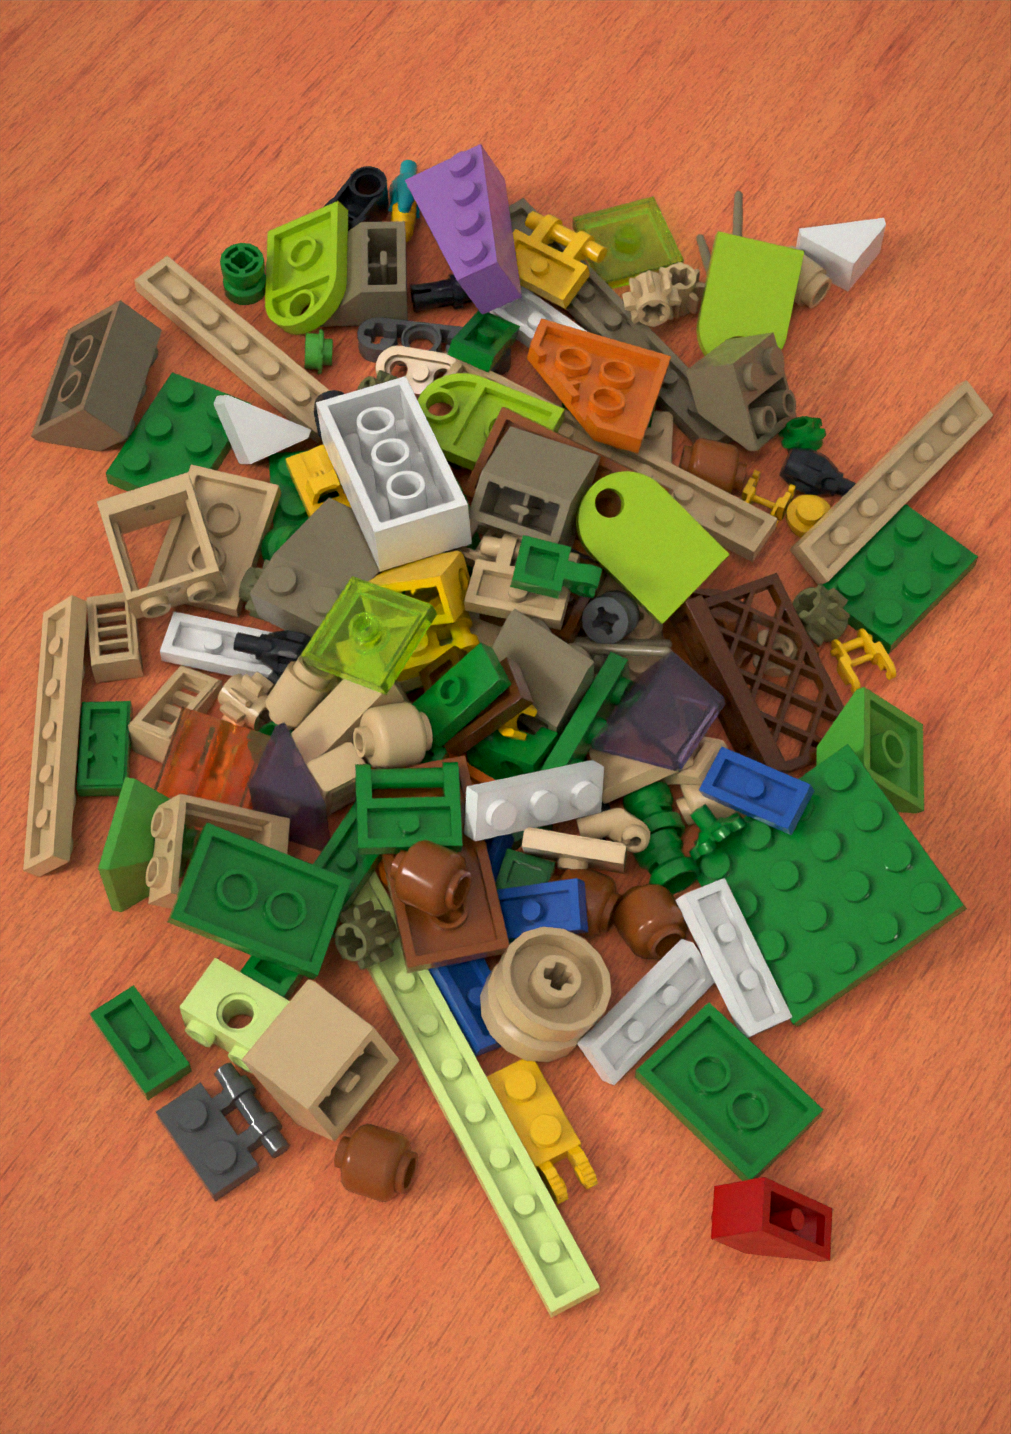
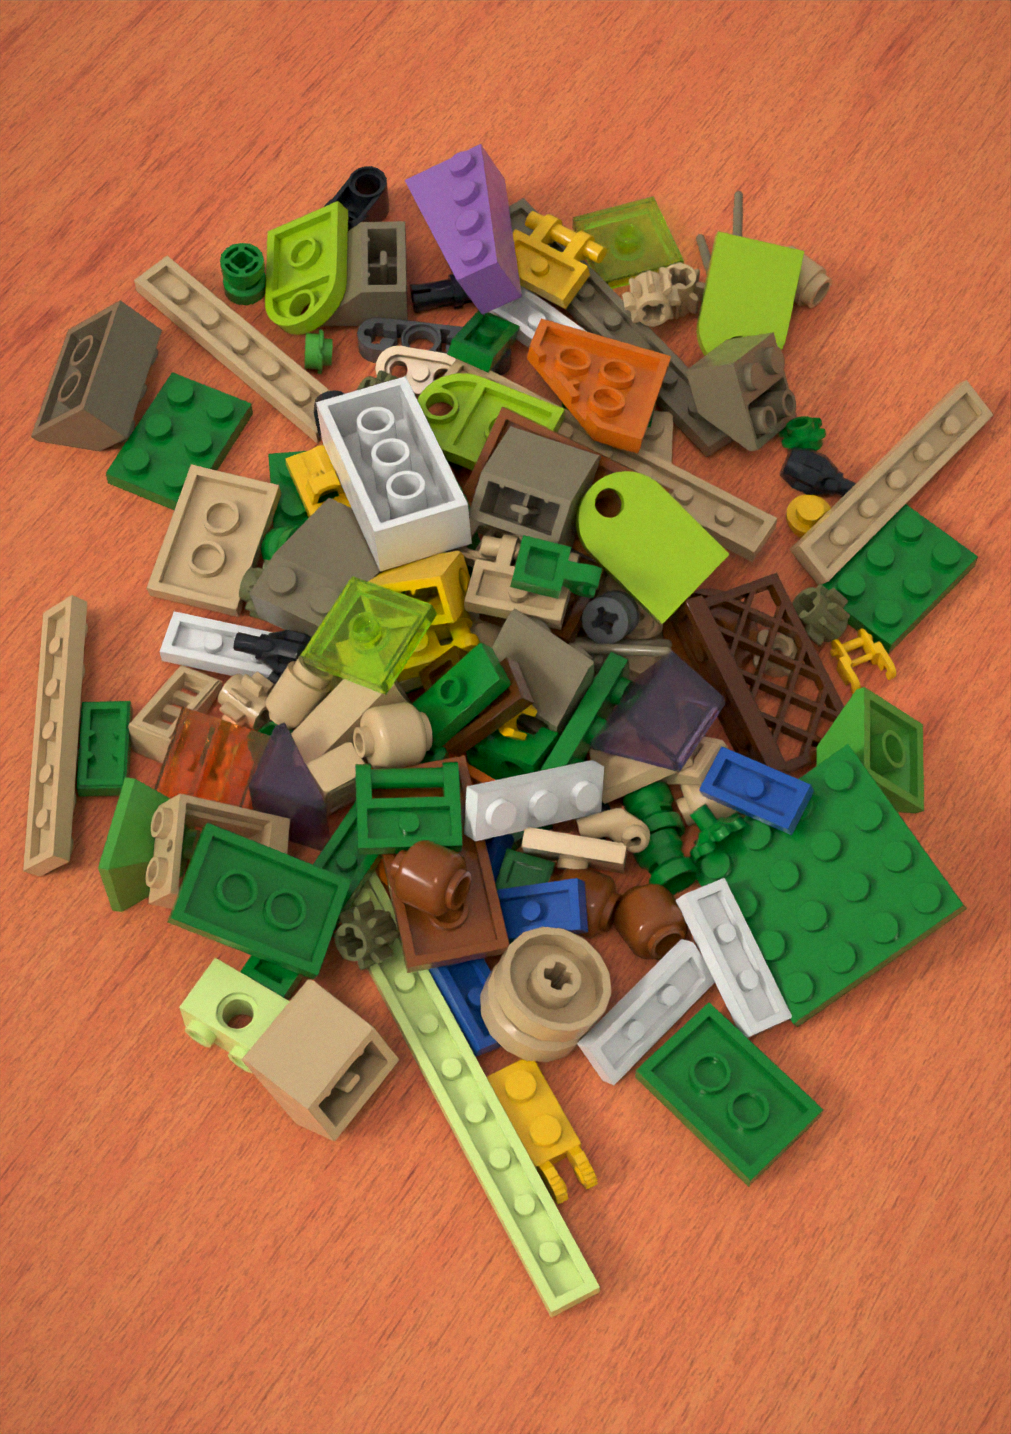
tan slope [87,592,144,683] -> none
green plate [89,985,192,1100] -> none
tan window [97,472,227,619] -> none
dark grey plate [156,1063,290,1201] -> none
white slope [214,395,311,464] -> none
dark orange head [334,1124,418,1202] -> none
teal piece [388,160,420,243] -> none
dark orange head [679,438,747,494] -> none
red slope [711,1177,833,1262] -> none
yellow piece [741,470,797,527] -> none
white slope [796,218,886,292] -> none

